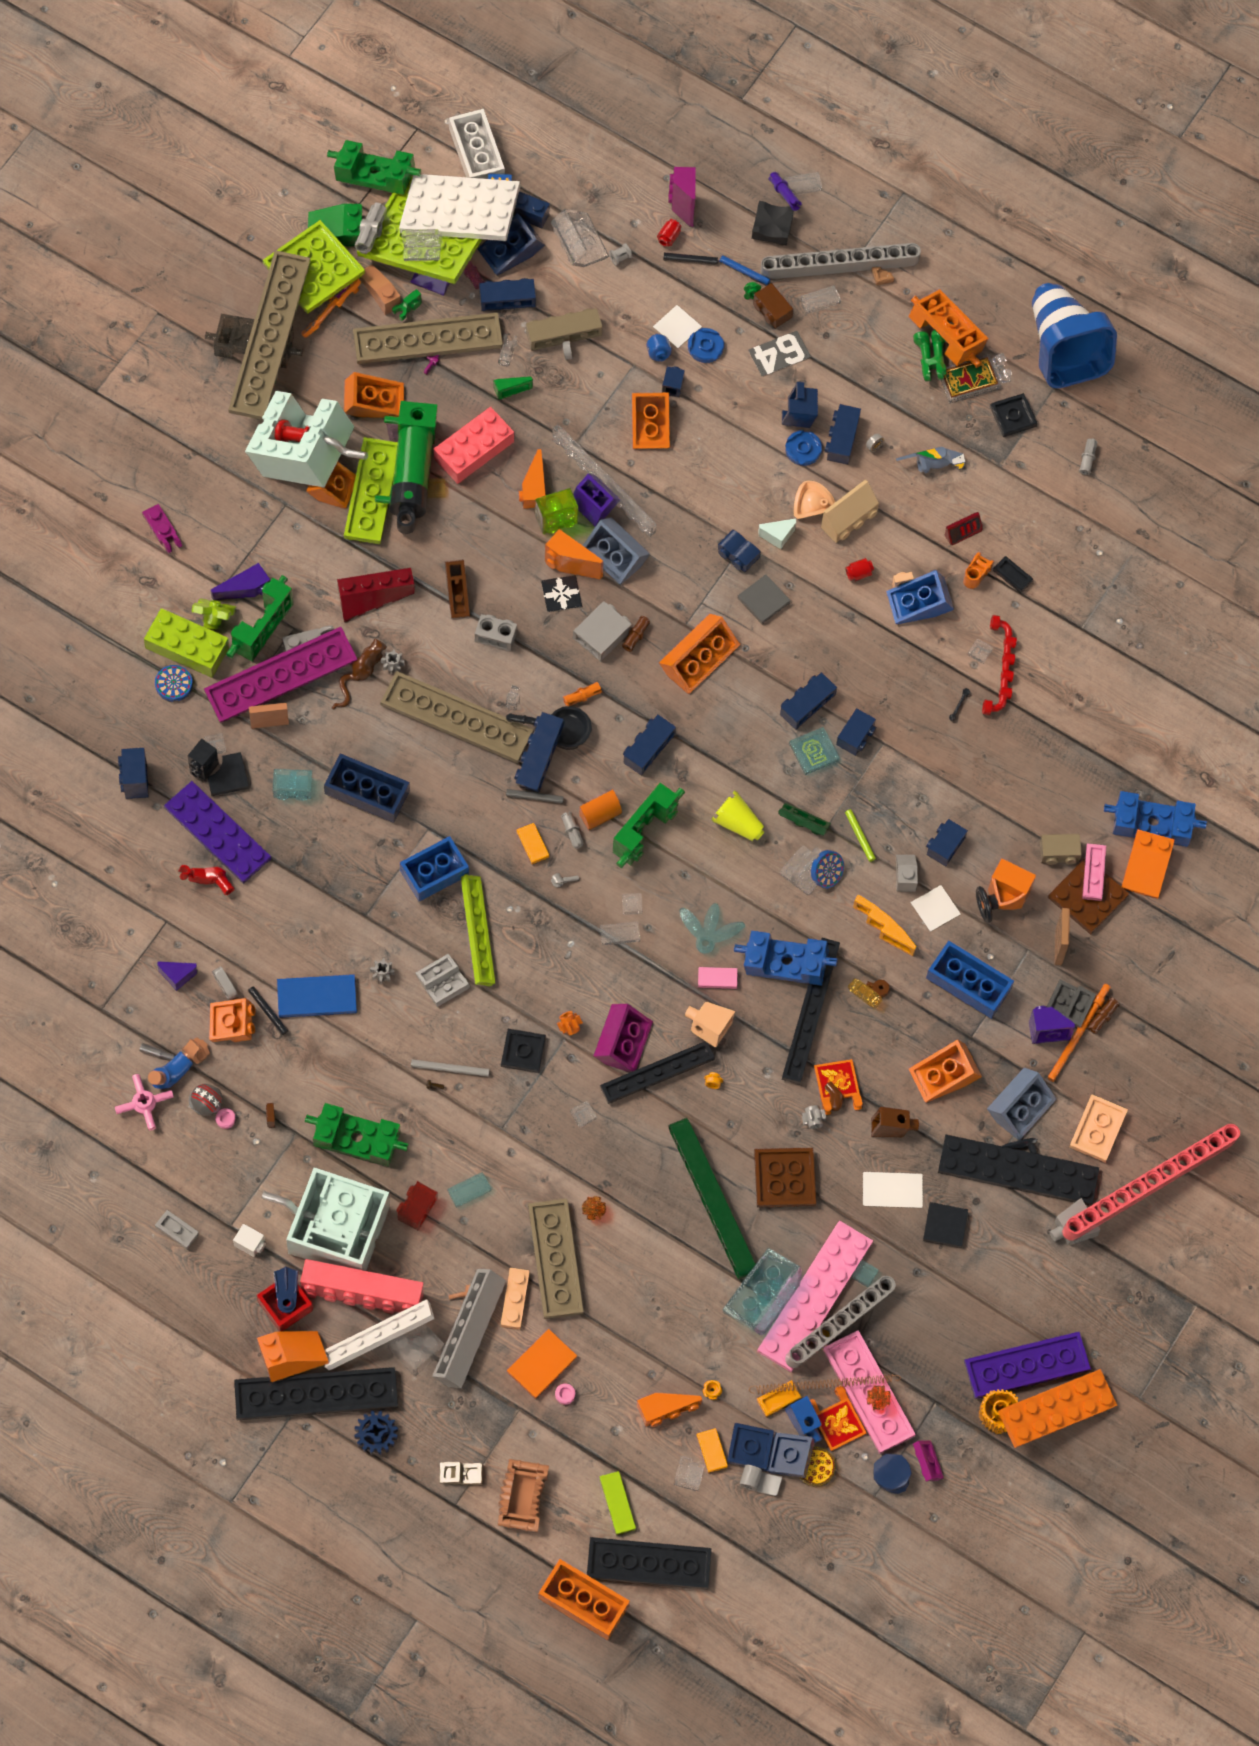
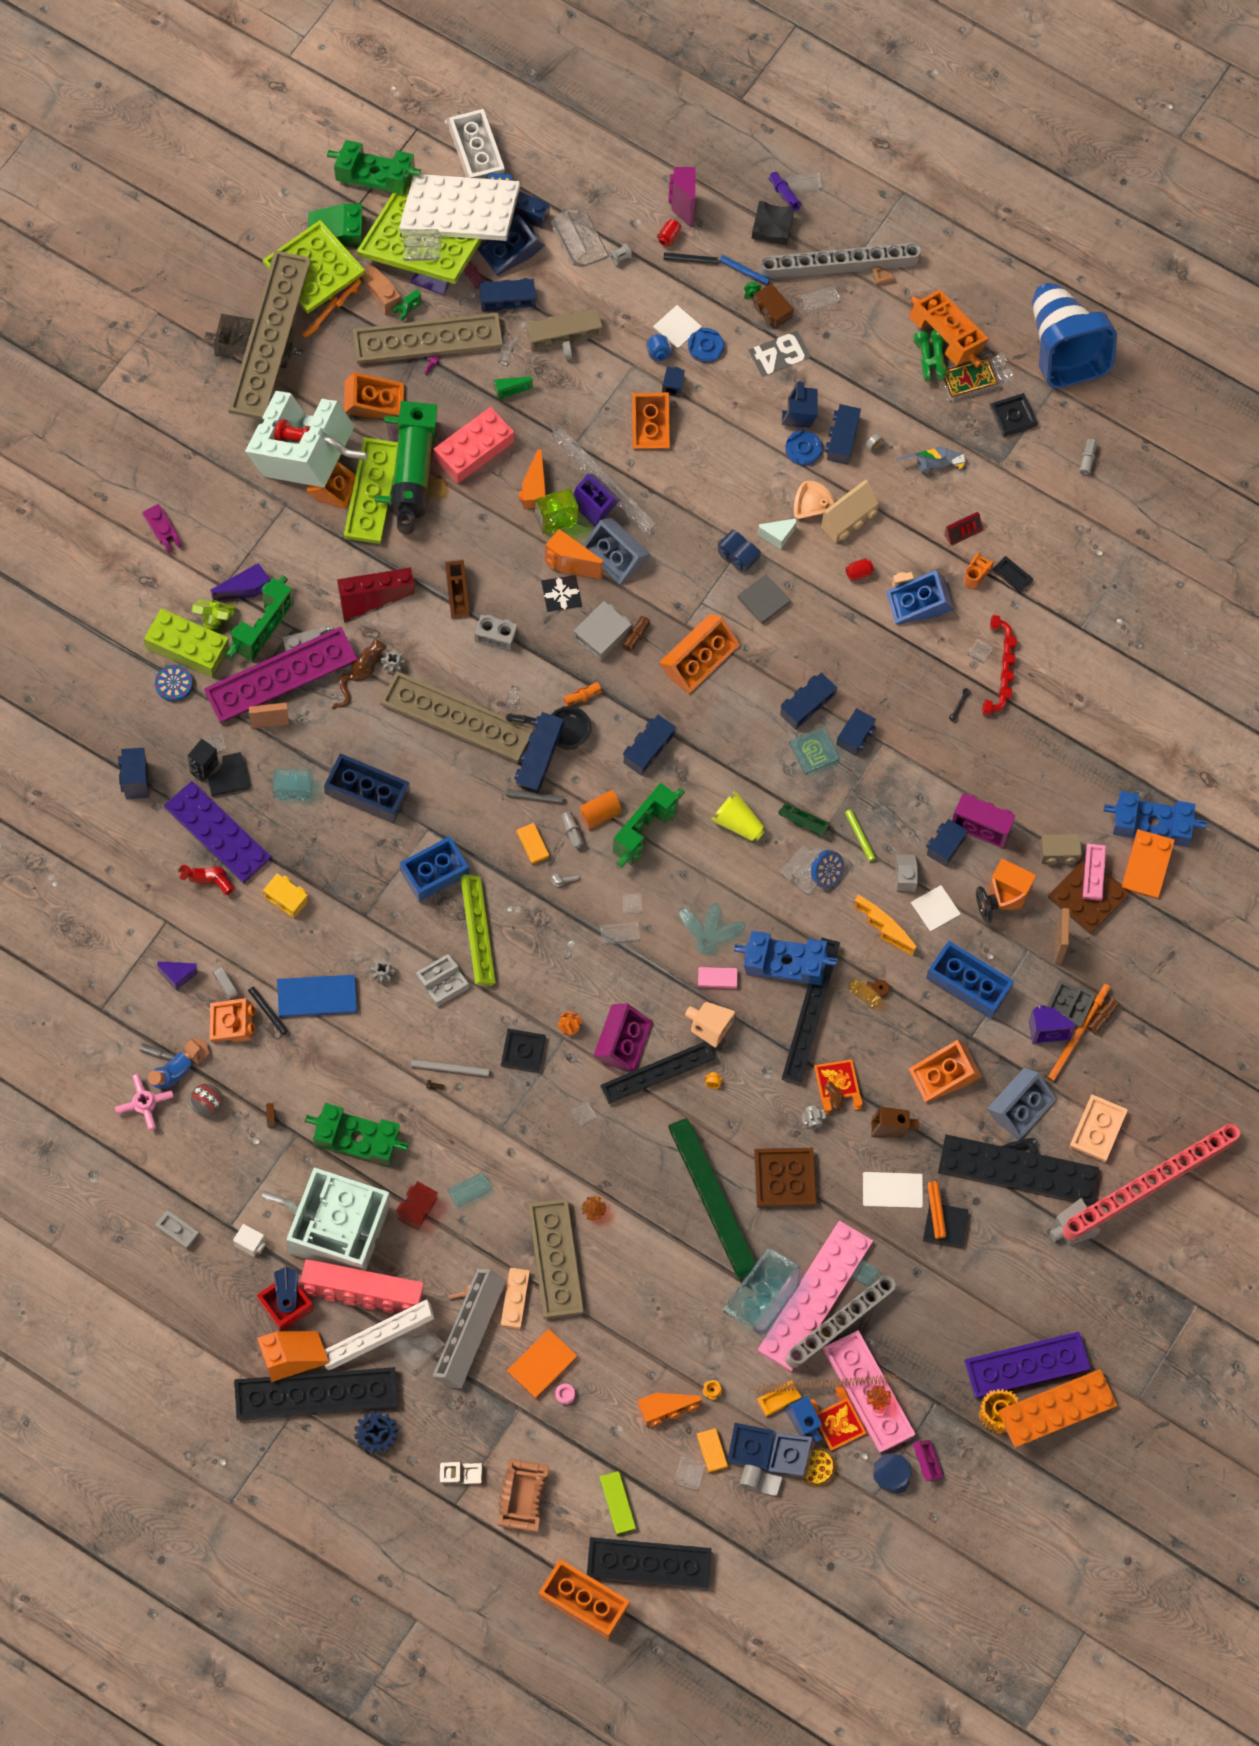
bright pink tile [216,1108,236,1129] -> none
light grey piece [355,202,387,254] -> none
none -> yellow brick [263,874,308,919]
none -> orange axle [928,1181,946,1239]
none -> magenta brick [952,794,1016,849]

